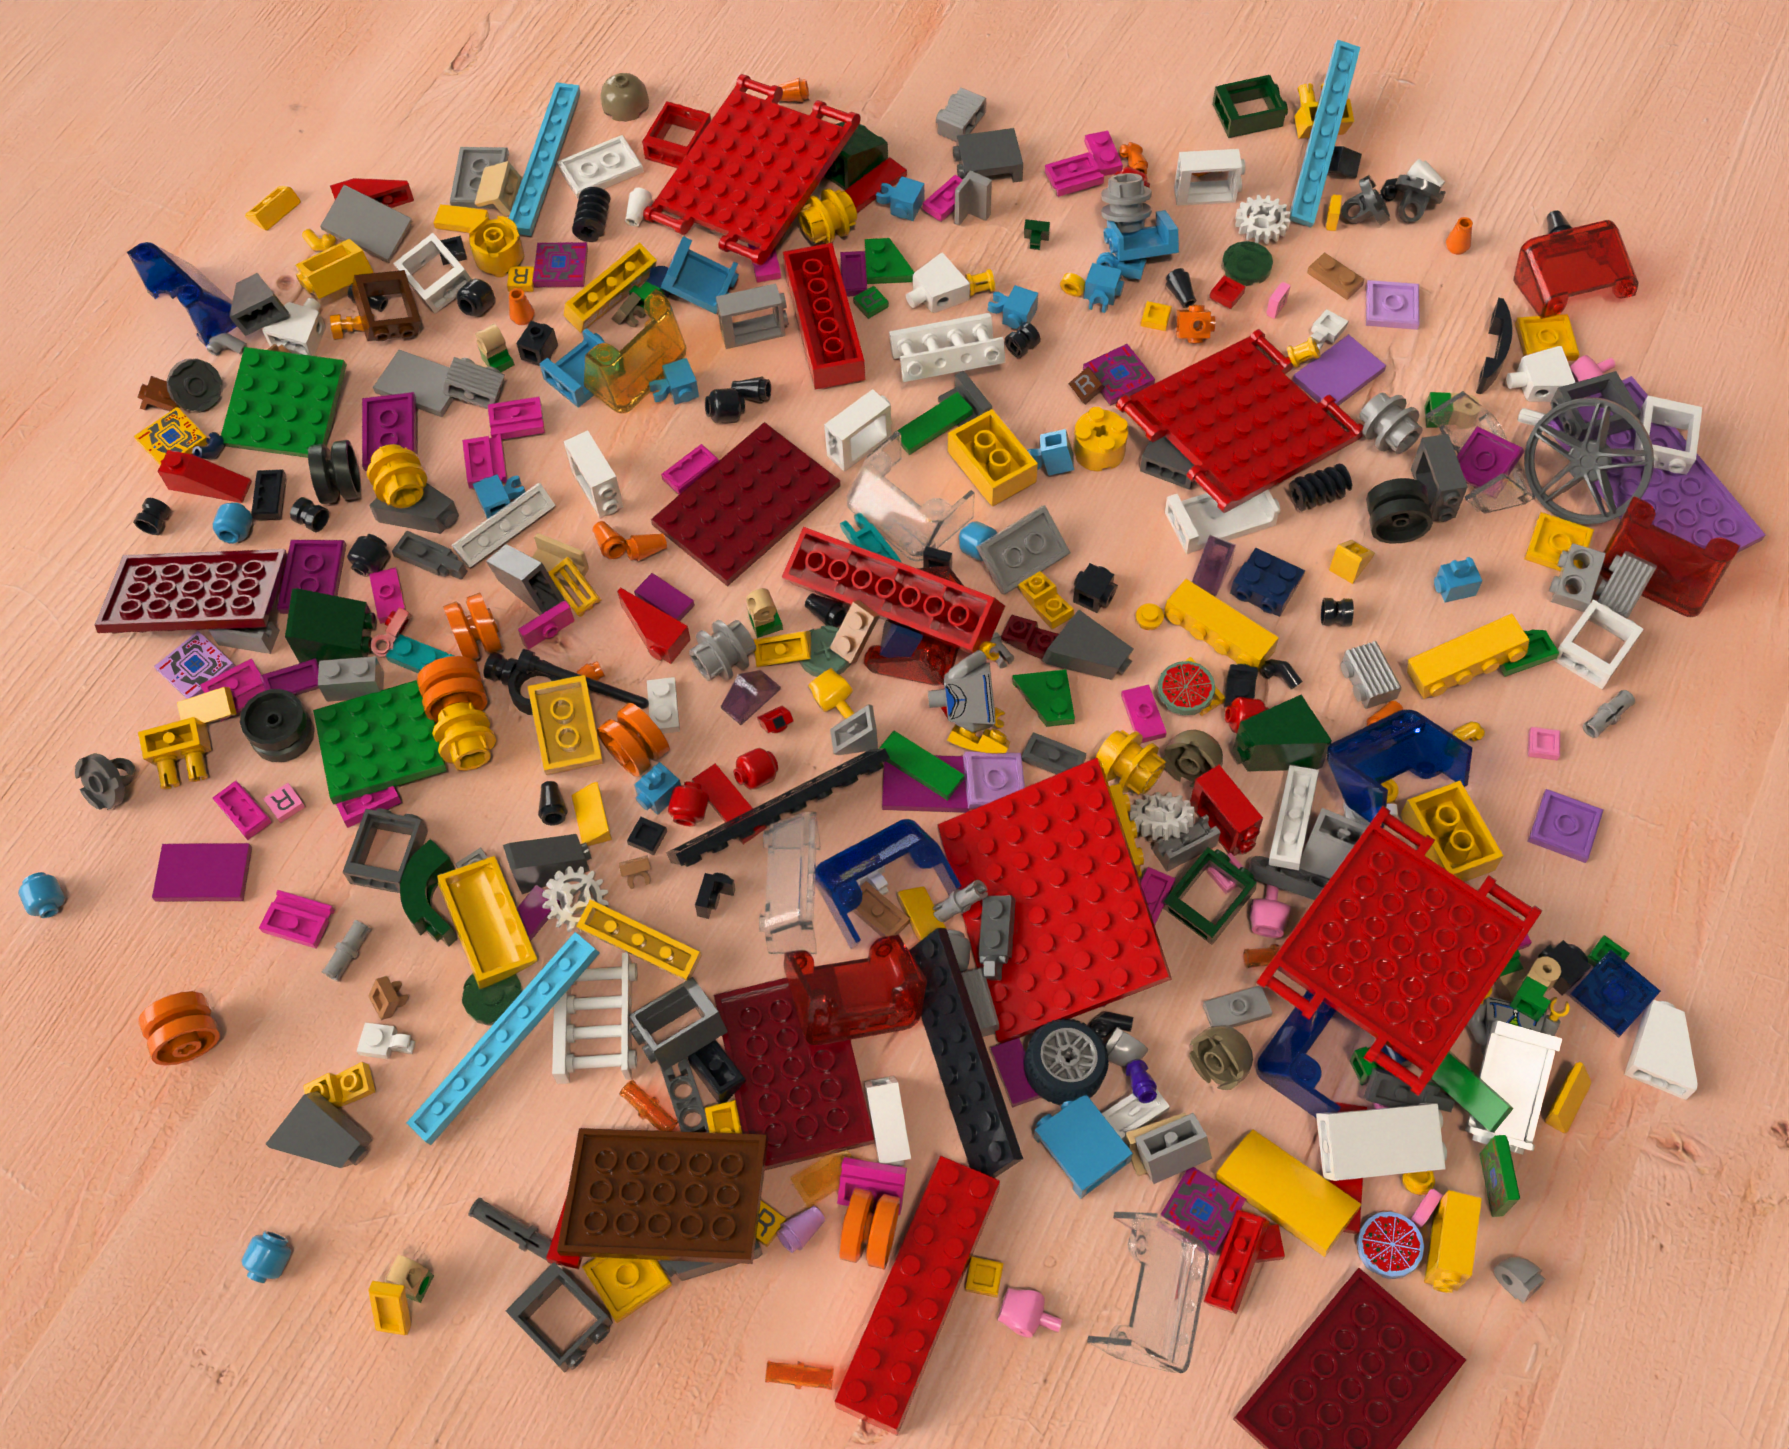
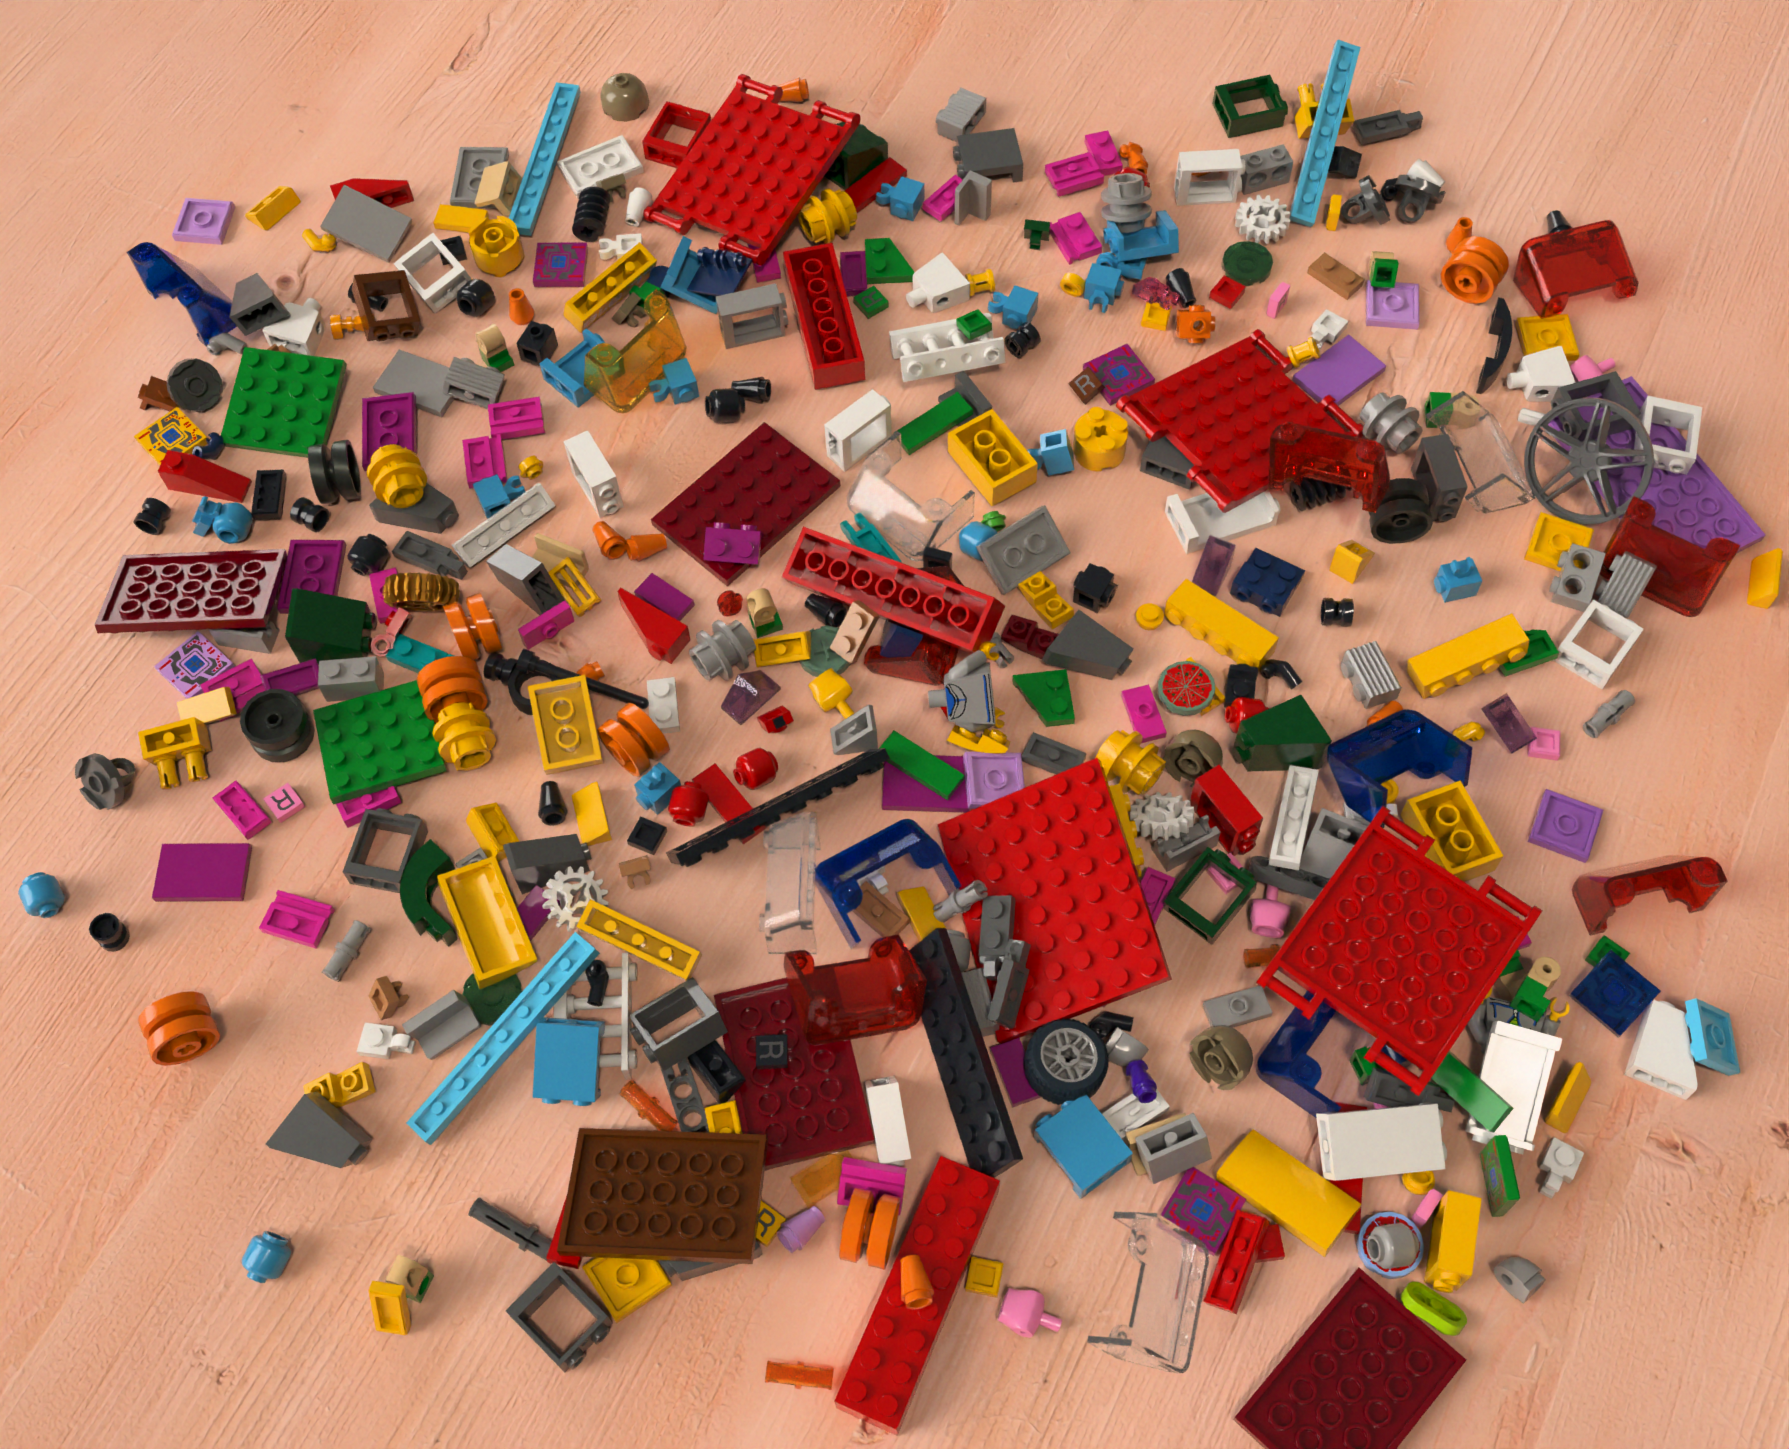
yellow window [295,239,374,299] -> none
yellow tile [507,266,534,292] -> none
dark pink plate [661,444,719,495] -> none
black bracket [695,873,735,919] -> none
magenta tile [1457,426,1525,497] -> none
black brick [1538,940,1591,996] -> none
none -> black wheel [89,913,130,952]
none -> lavender tile [172,198,235,245]
none -> dark azure plate [192,496,222,537]
none -> pearl gold gear [383,572,460,612]
none -> light grey panel [402,990,481,1060]
none -> yellow slope [466,802,520,862]
none -> yellow plate [518,455,543,480]
none -> dark azure panel [533,1017,605,1106]
none -> black arm [585,960,609,1007]
none -> dark tan tile [596,173,626,202]
none -> white plate [599,233,643,260]
none -> dark blue hinge [687,247,753,296]
none -> magenta bracket [703,522,764,565]
none -> clear red plate [717,590,743,617]
none -> black tile [756,1034,788,1069]
none -> orange cone [900,1255,934,1309]
none -> green tile [956,309,992,340]
none -> bright green plate [981,511,1006,532]
none -> dark grey hinge [987,939,1031,1029]
none -> dark pink plate [1050,212,1102,265]
none -> clear pink plate [1132,277,1180,310]
none -> light grey brick [1240,144,1293,195]
none -> clear red windscreen [1269,422,1390,513]
none -> dark grey hinge [1353,110,1423,145]
none -> light grey head [1367,1223,1419,1269]
none -> green leg [1369,251,1399,288]
none -> lime plate [1401,1282,1467,1336]
none -> orange wheel [1441,236,1509,304]
none -> clear purple slope [1481,693,1537,753]
none -> white plate [1539,1137,1584,1199]
none -> clear red windscreen [1572,855,1728,936]
none -> medium azure plate [1685,998,1740,1076]
none -> yellow slope [1747,548,1783,609]

